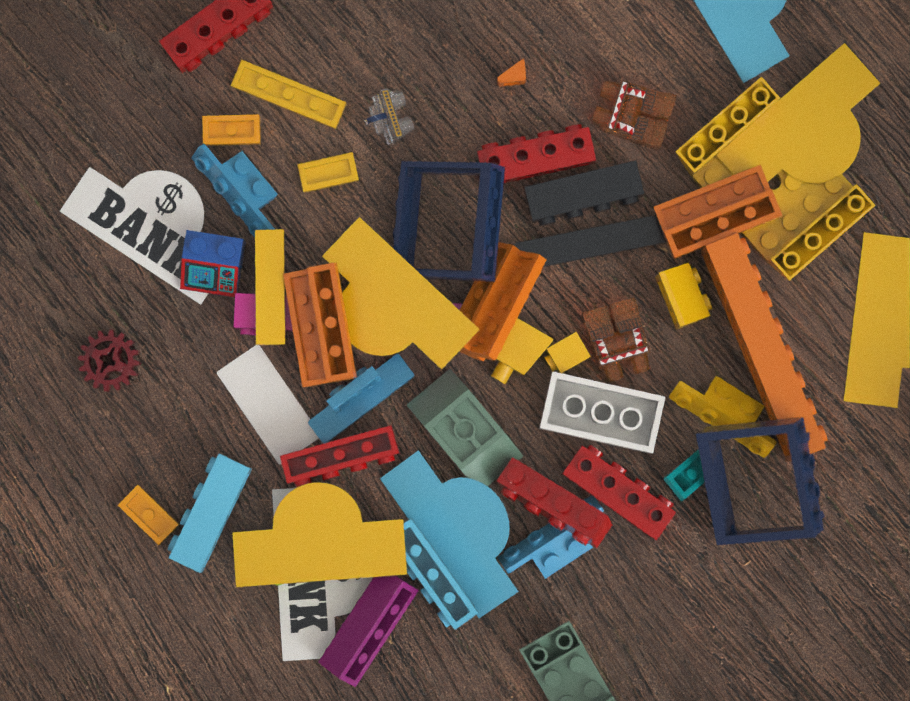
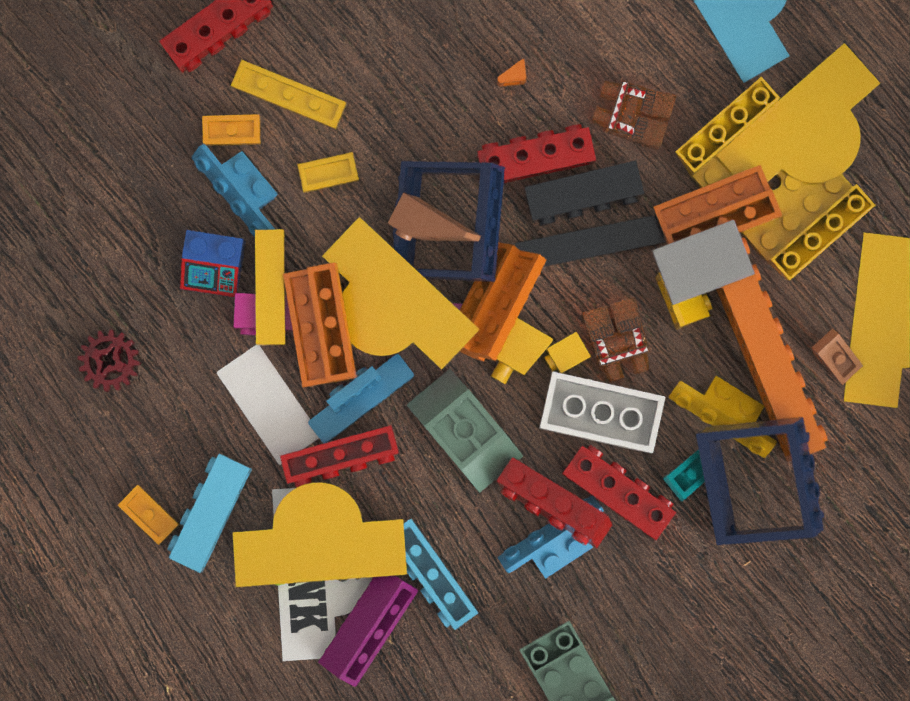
white sticker [60,167,208,305] -> none
clear hips [364,88,414,145] -> none
medium azure sticker [380,450,519,618] -> none
none -> nougat slope [388,193,481,241]
none -> light grey tile [652,220,755,305]
none -> nougat slope [812,328,863,385]

